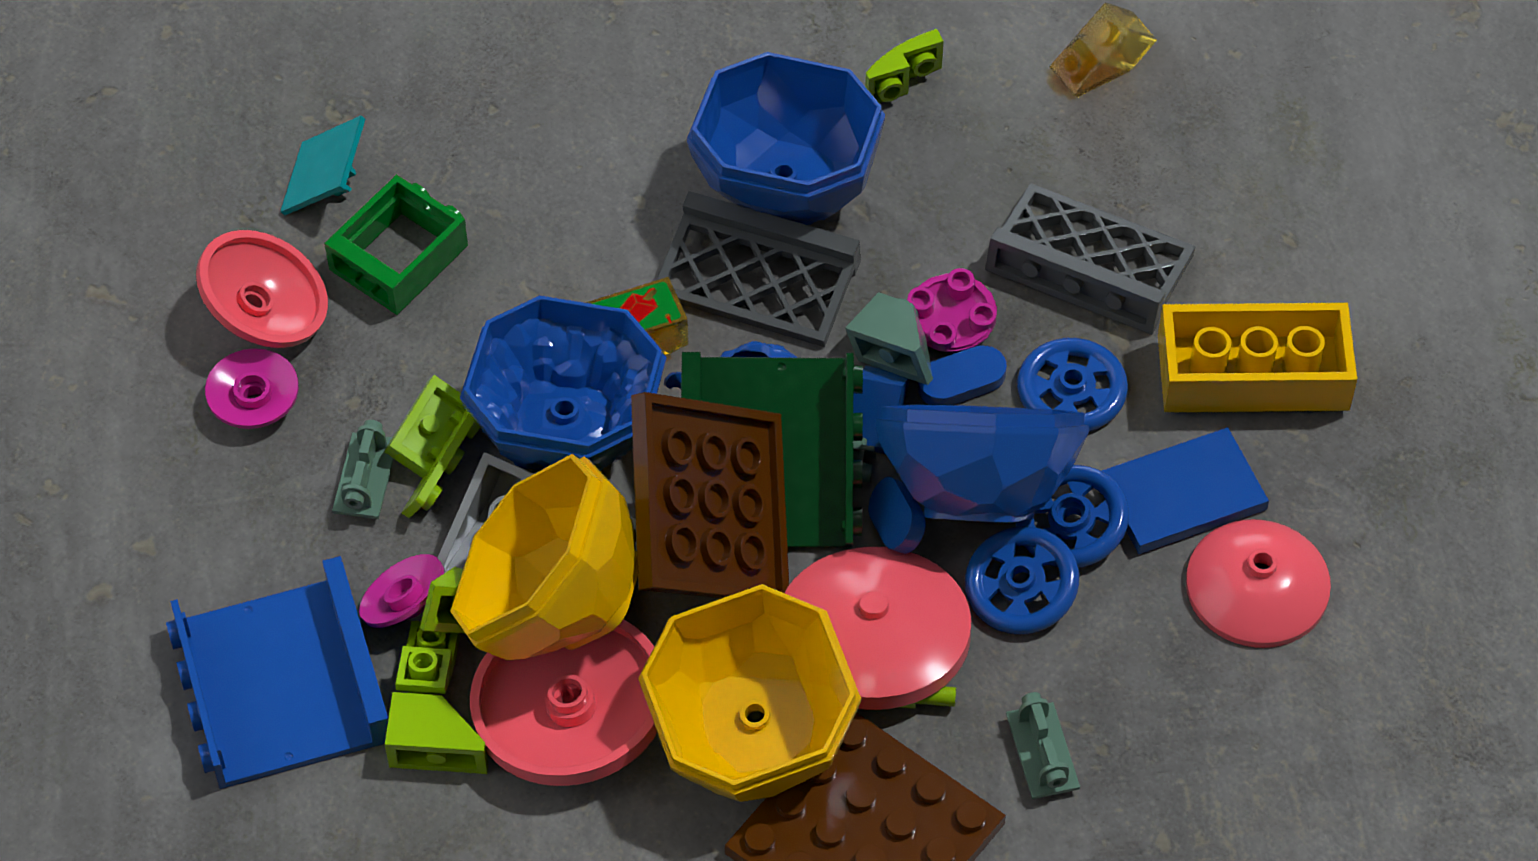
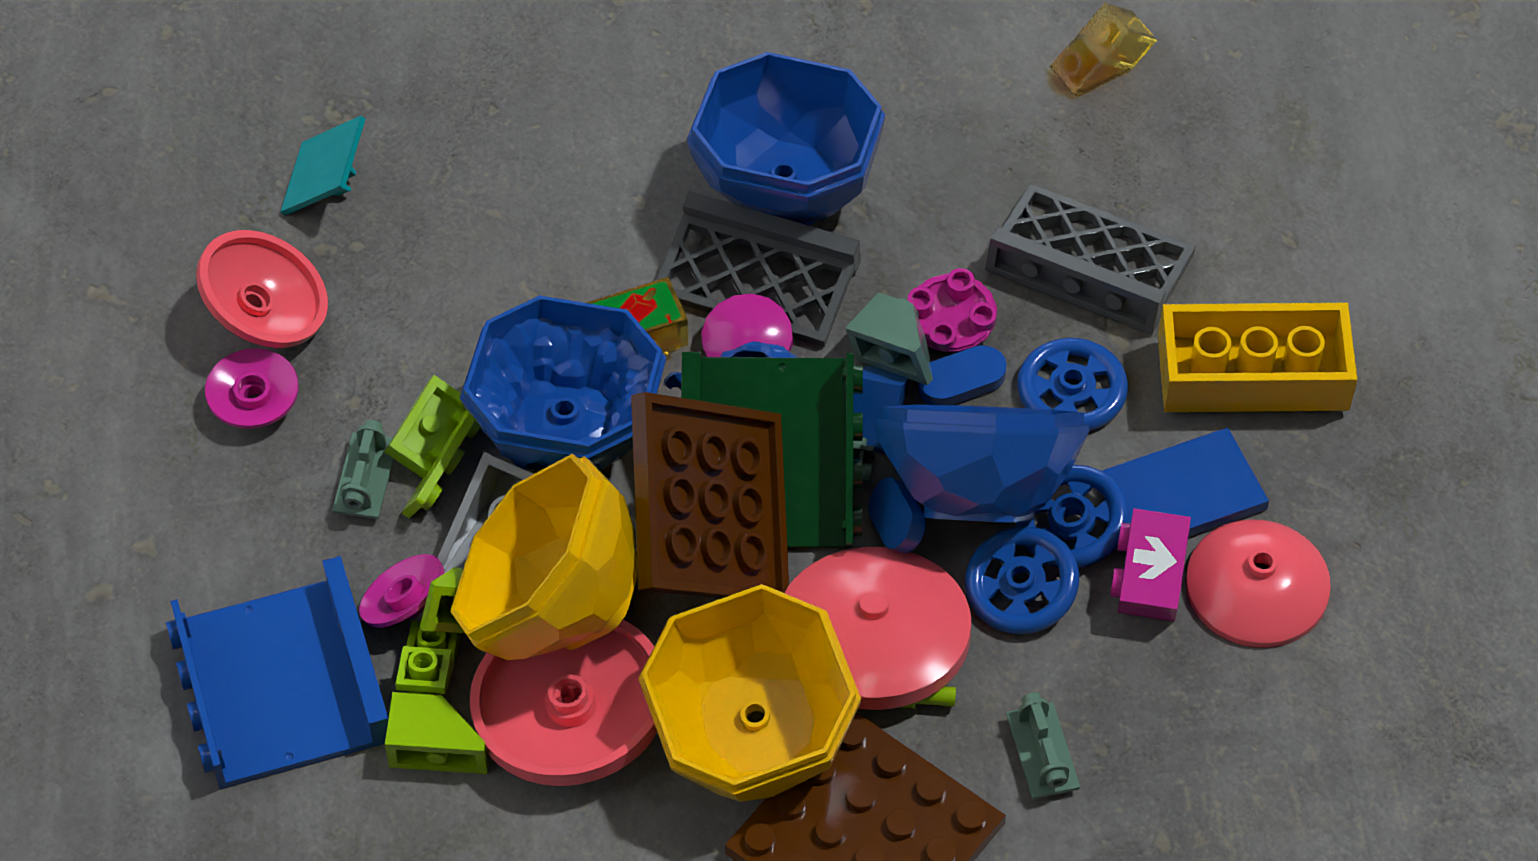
green window [324,174,468,315] -> none
lime slope [865,29,944,103] -> none
none -> dark pink dish [701,293,793,357]
none -> dark pink brick [1110,508,1191,622]

